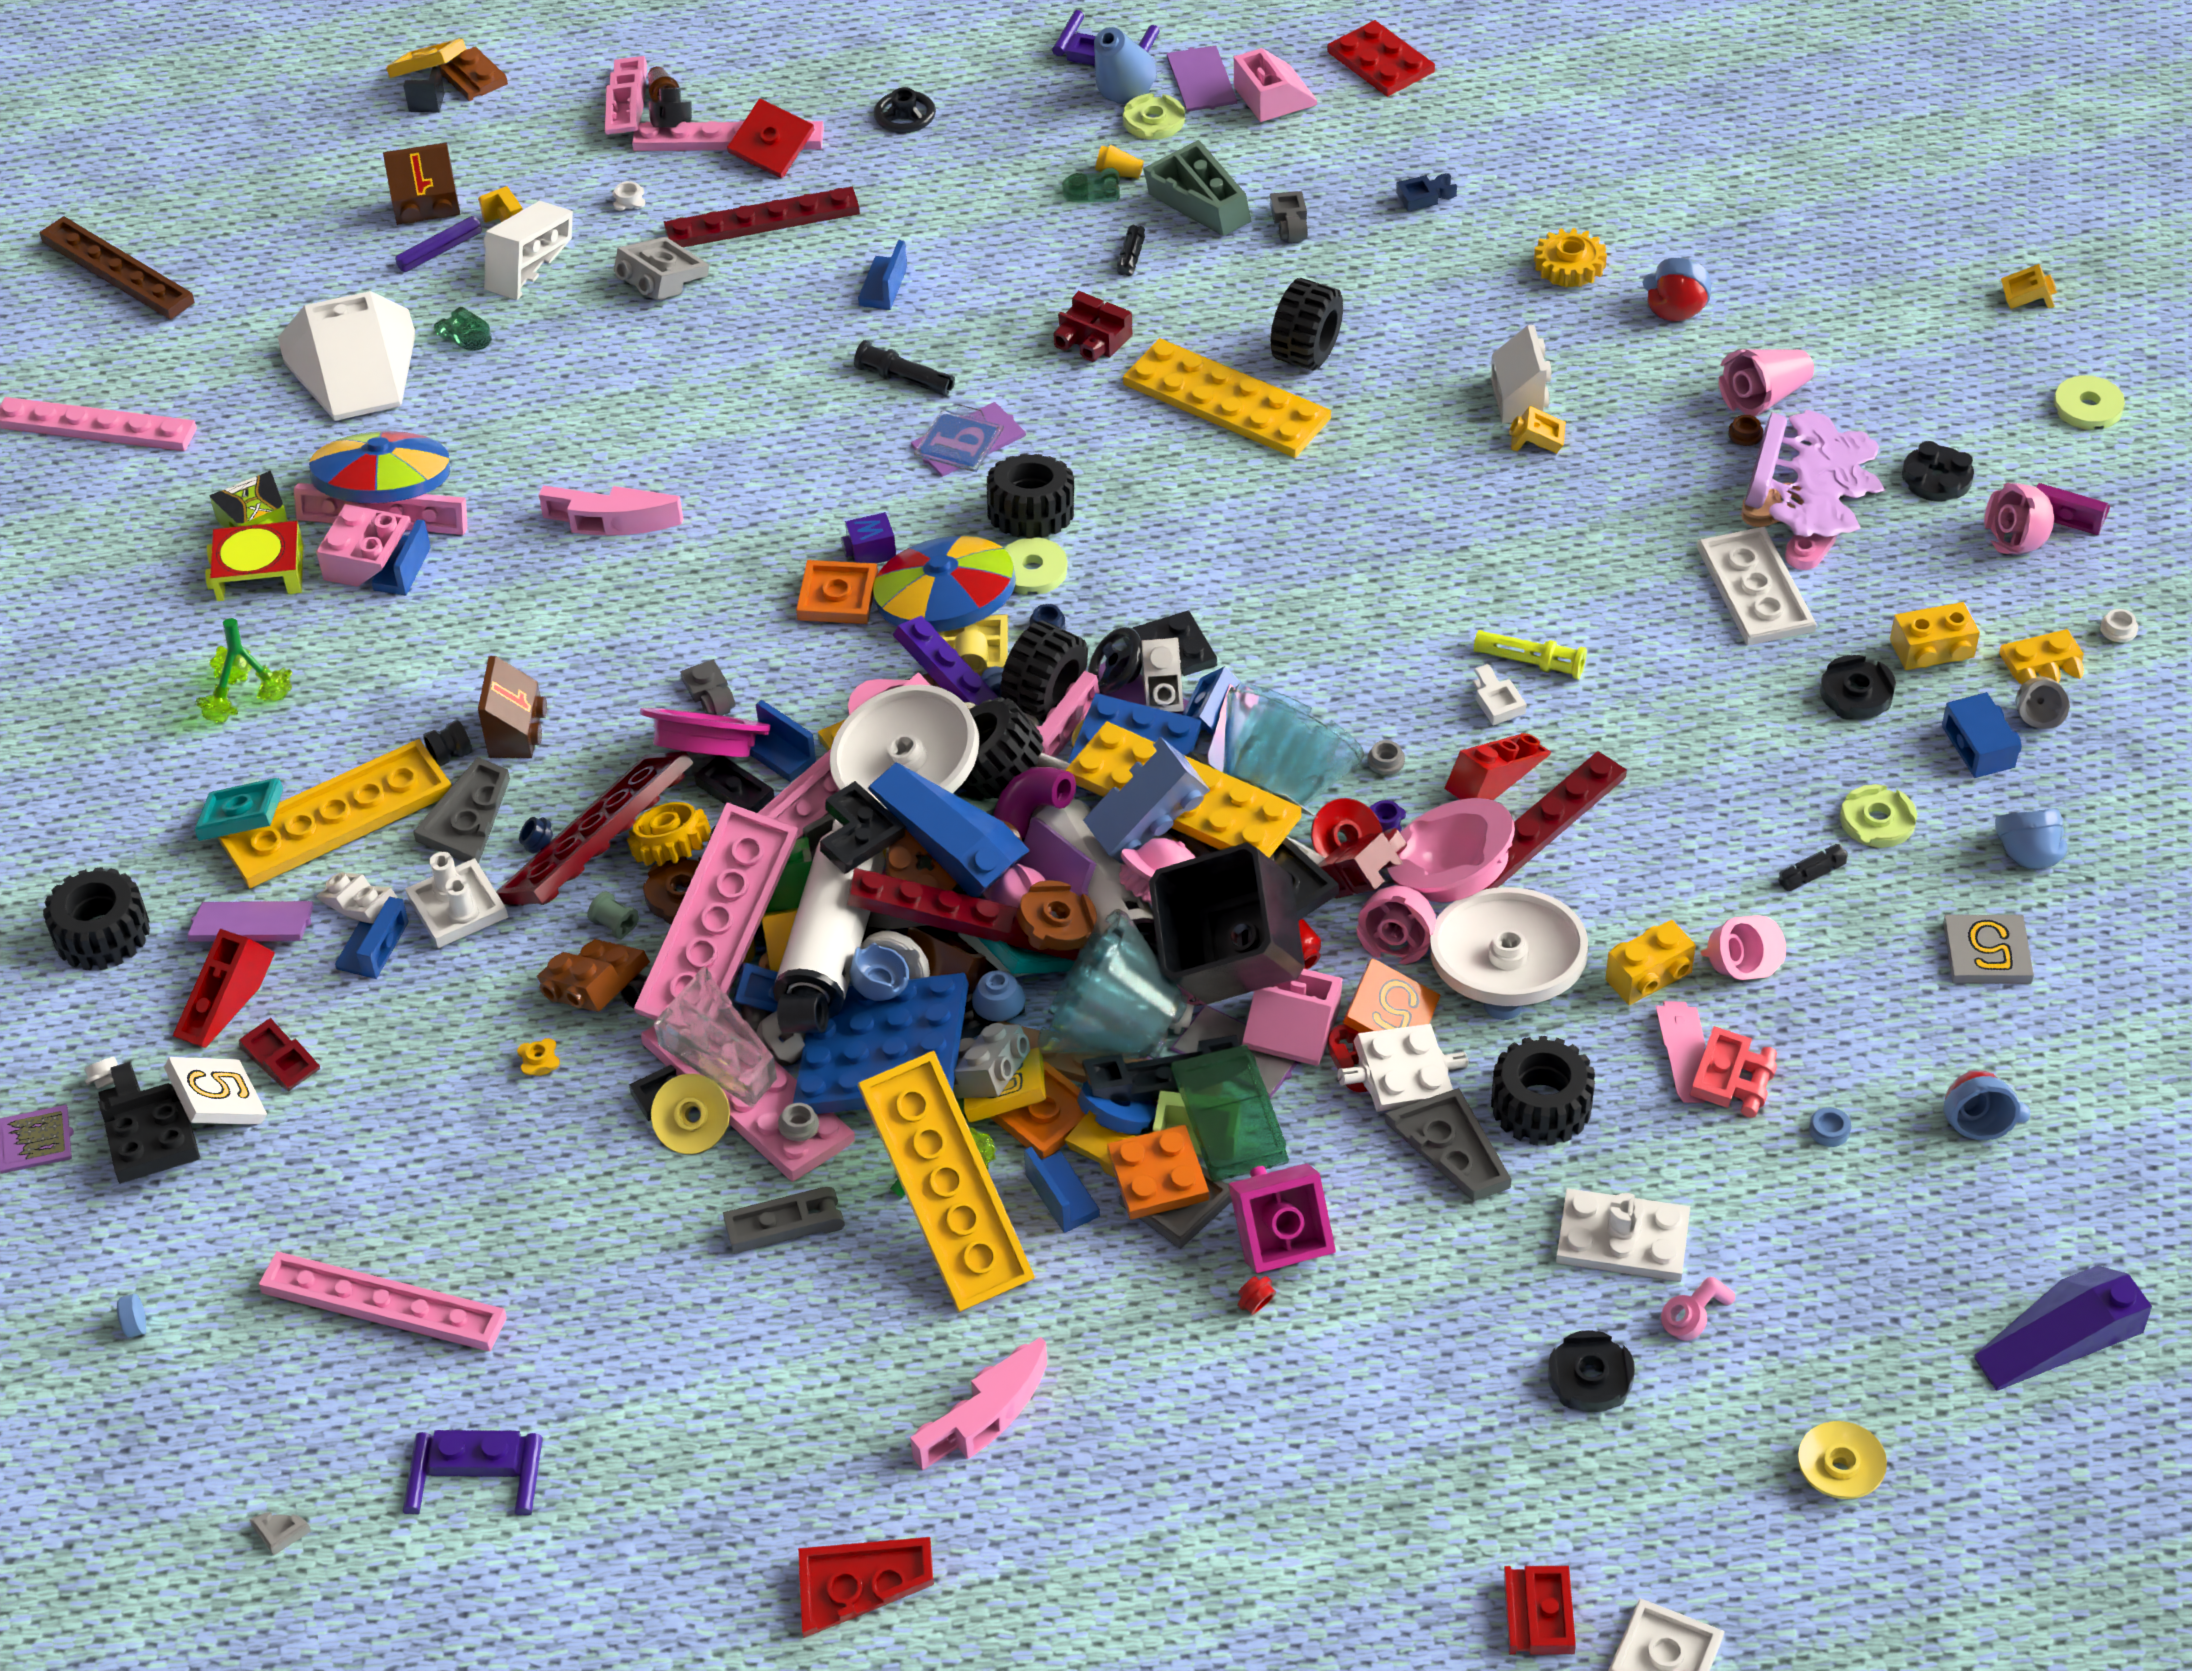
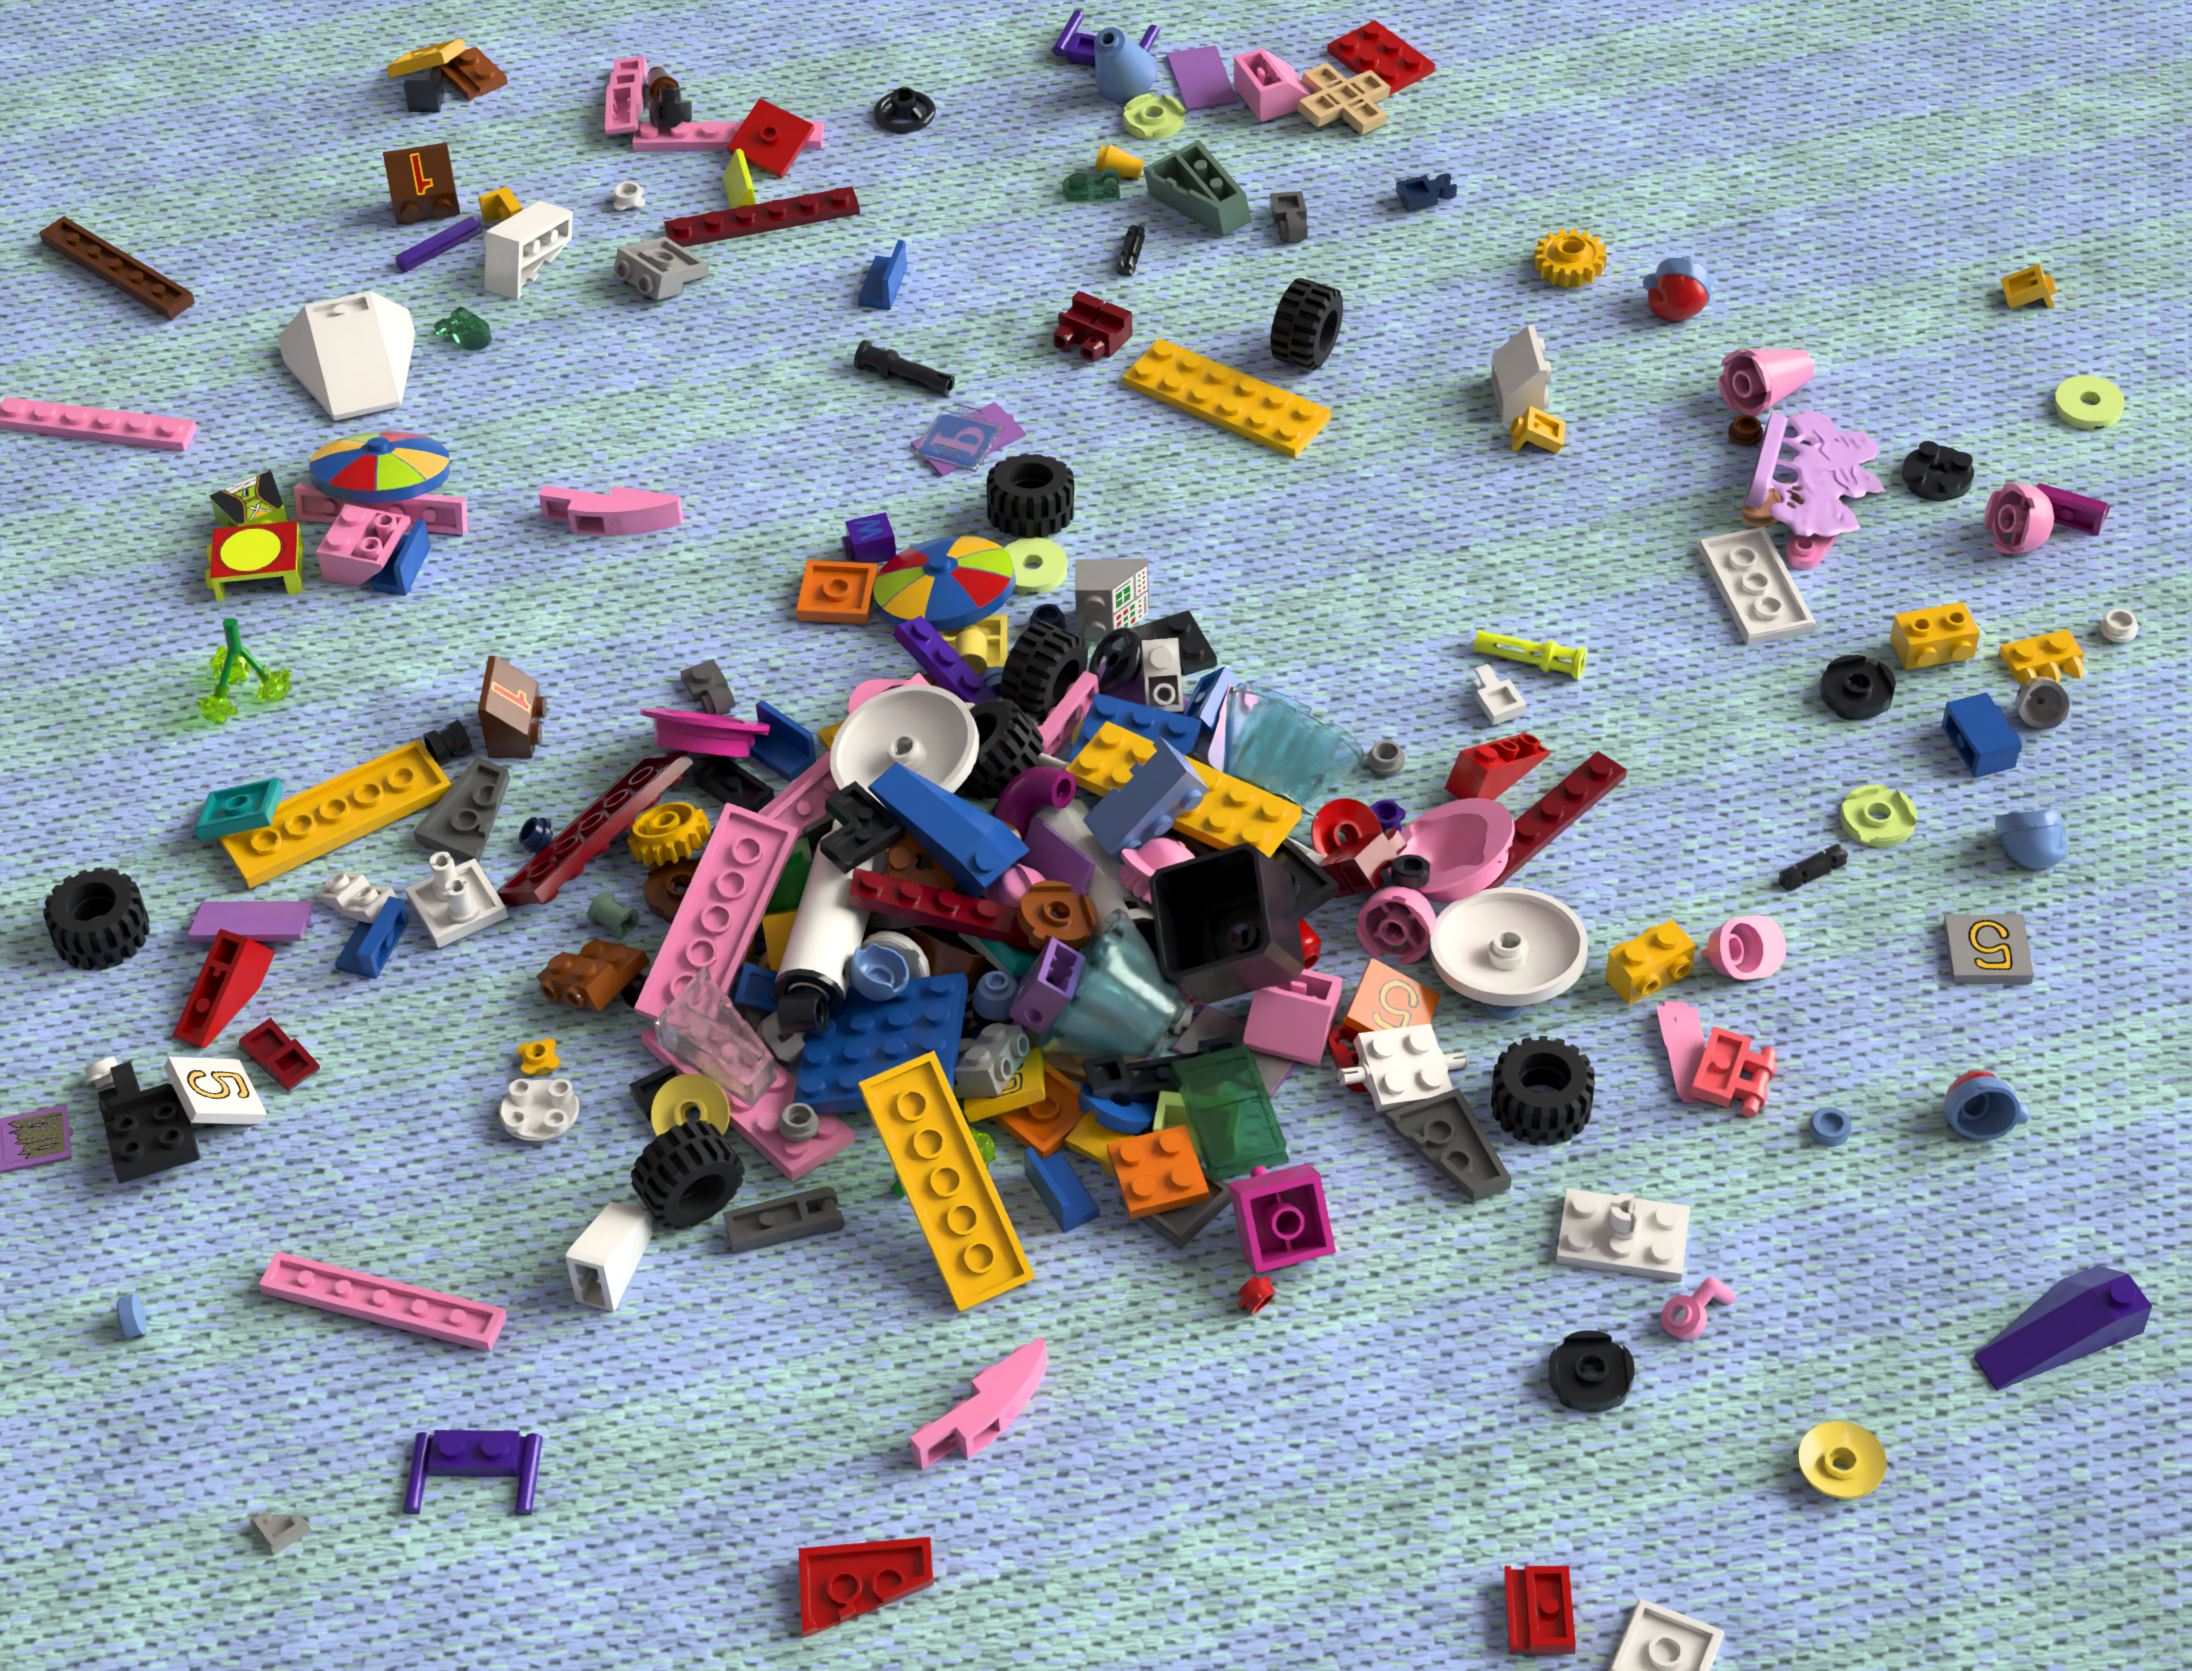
none -> white dish [499,1079,579,1141]
none -> white slope [565,1201,653,1312]
none -> black tyre [631,1120,745,1230]
none -> neon yellow slope [722,149,756,209]
none -> medium lavender torso [1009,937,1086,1034]
none -> light grey slope [1075,559,1149,641]
none -> tan plate [1297,62,1391,135]
none -> black tile [1391,854,1430,889]

